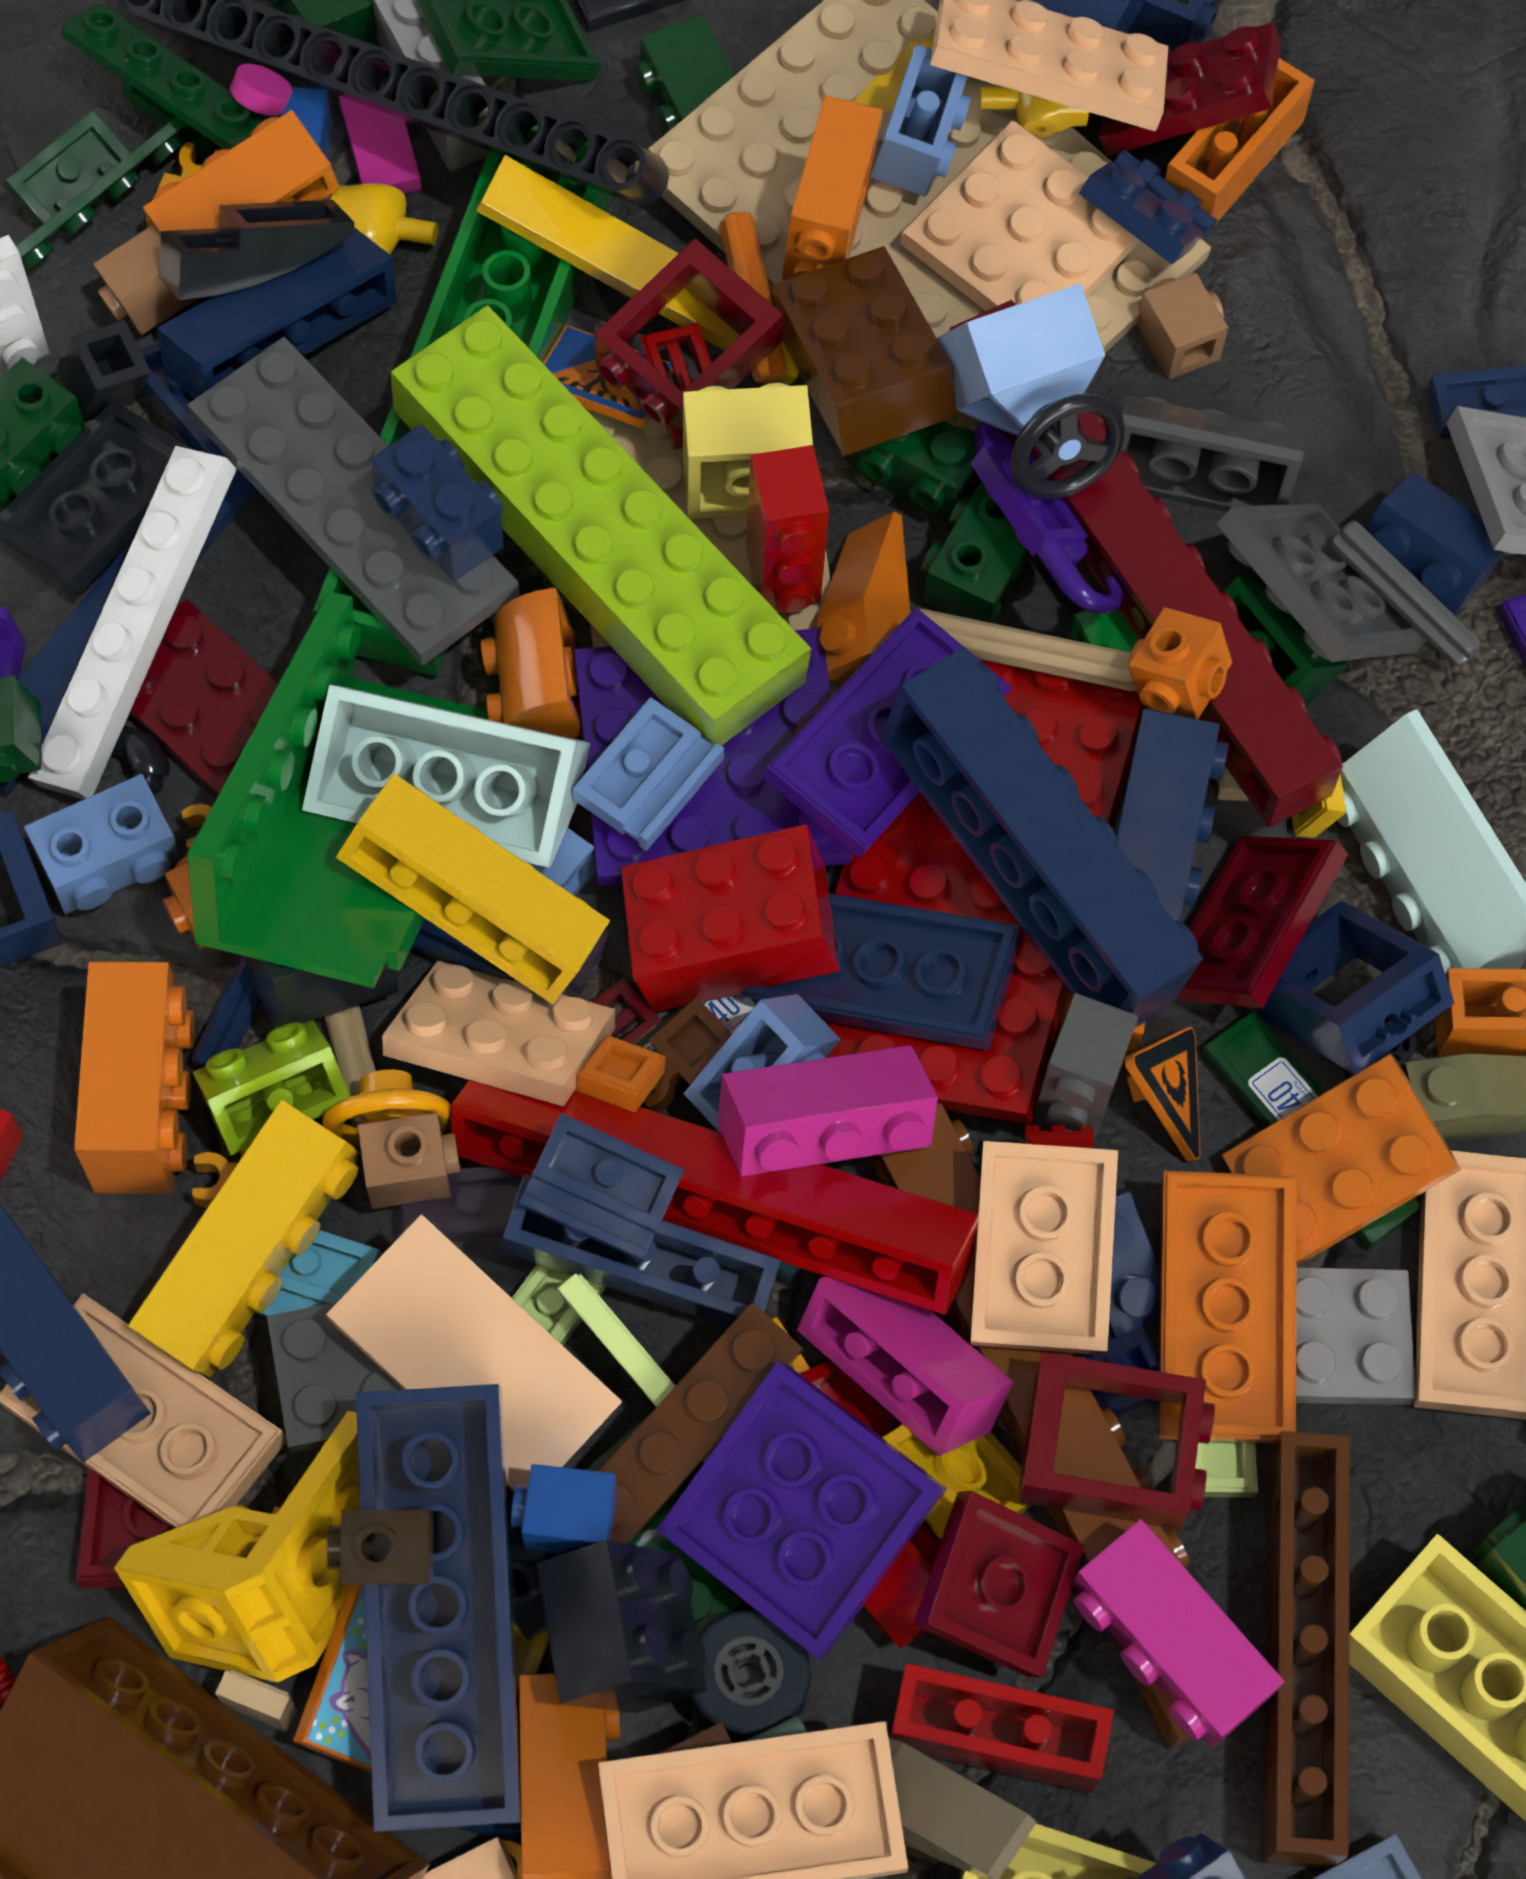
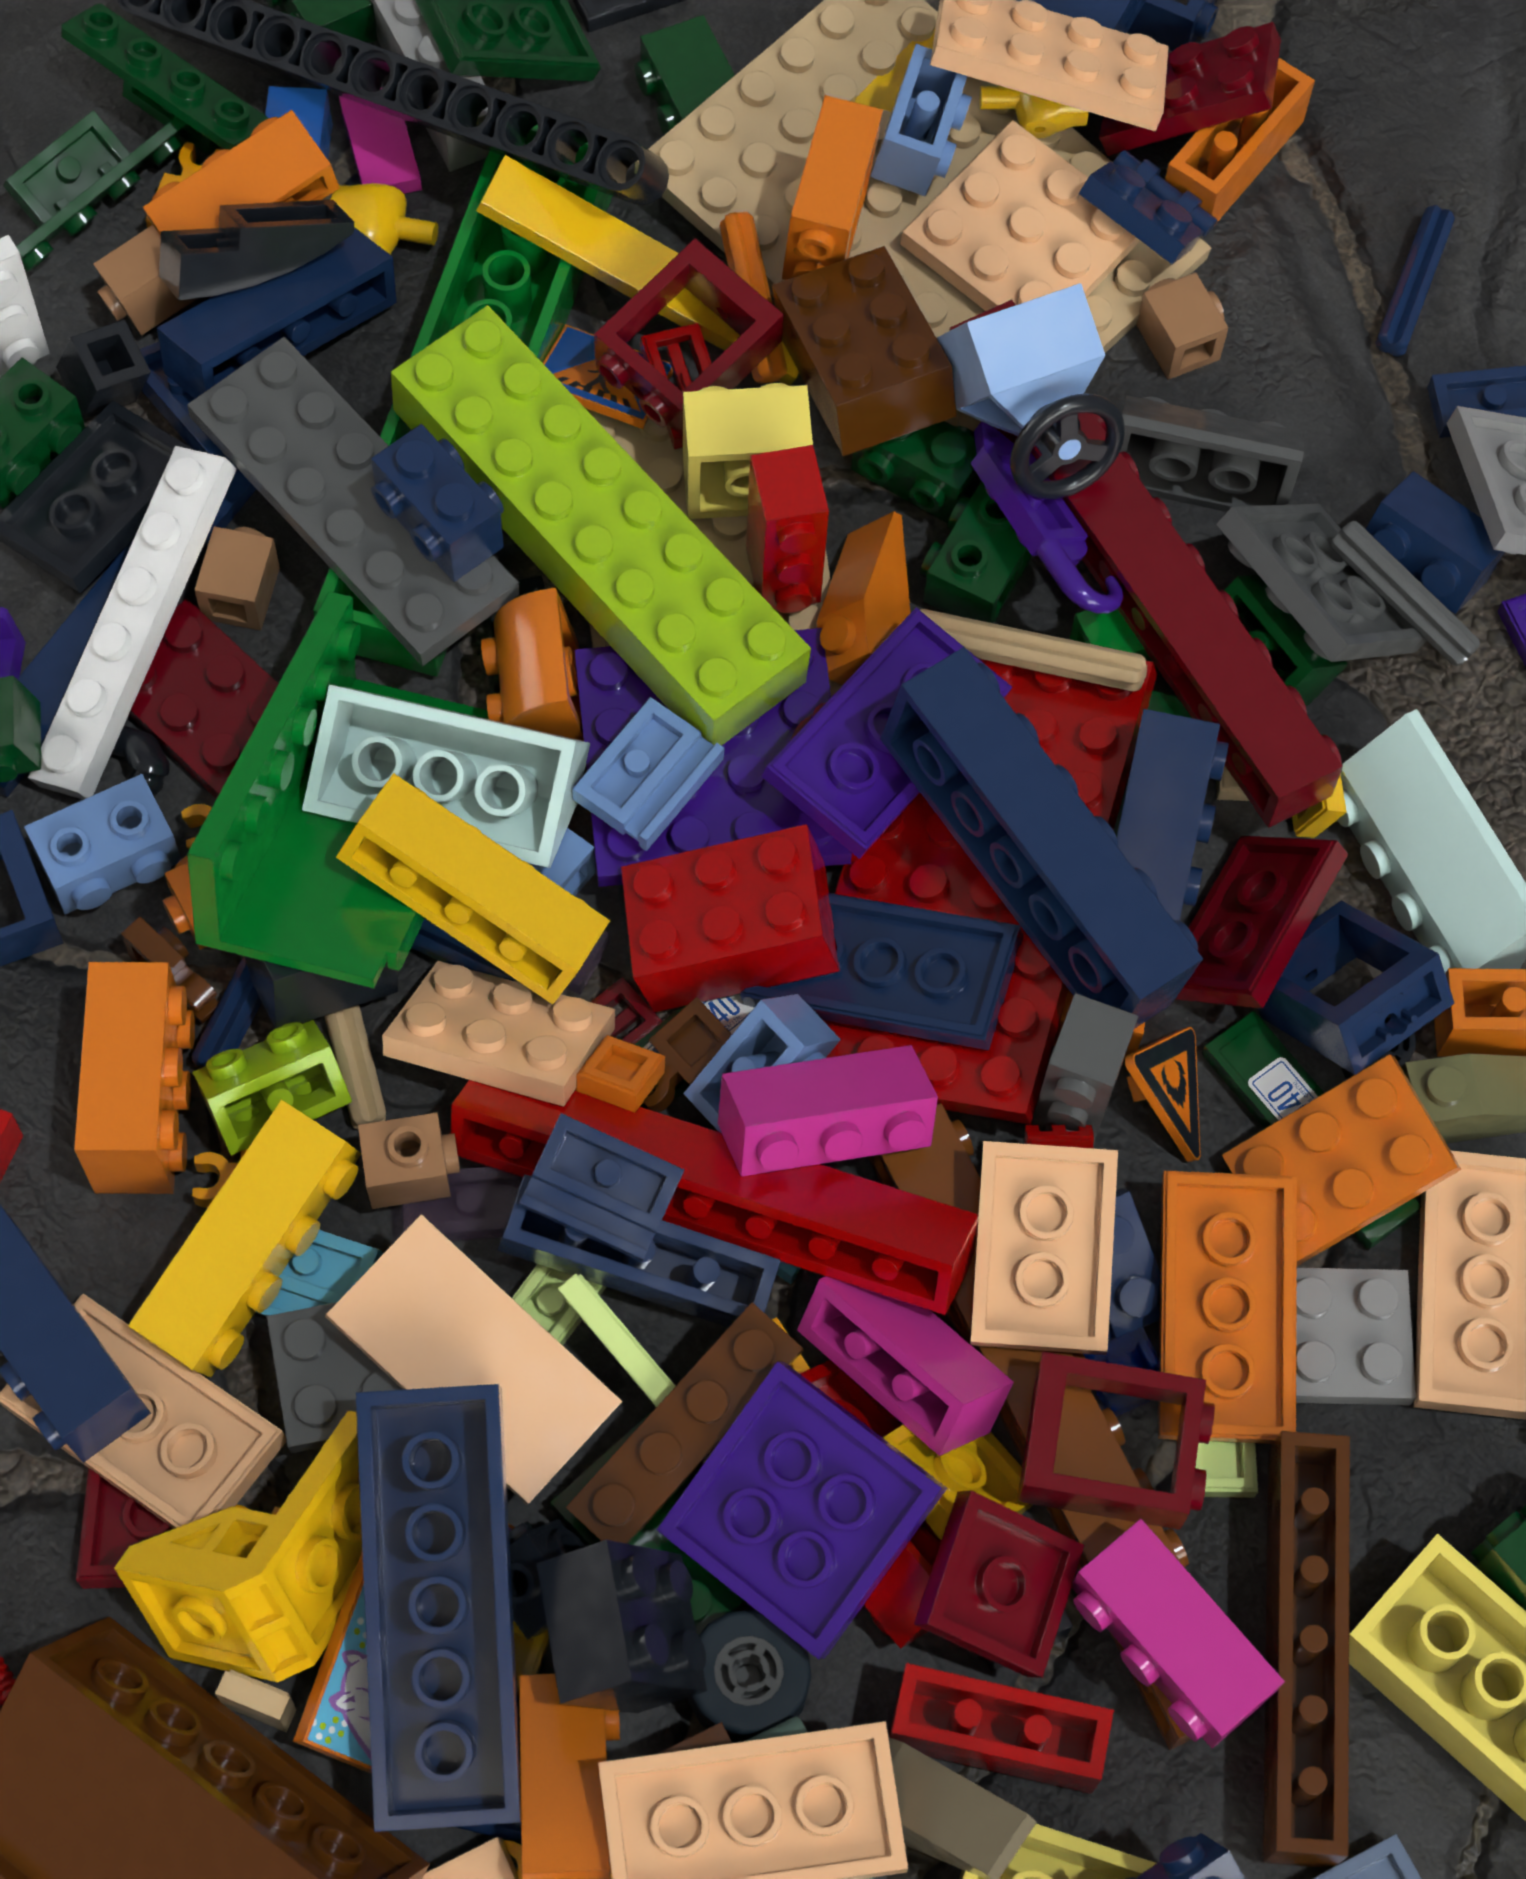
dark pink tile [230,64,292,116] -> none
light orange piece [322,1070,452,1147] -> none
dark brown brick [327,1510,433,1585] -> none
blue brick [511,1464,617,1554] -> none
orange brick [1128,607,1232,720] -> none
none -> reddish brown plate [121,917,219,1024]
none -> medium nougat brick [194,526,280,631]
none -> dark blue axle [1375,205,1455,357]

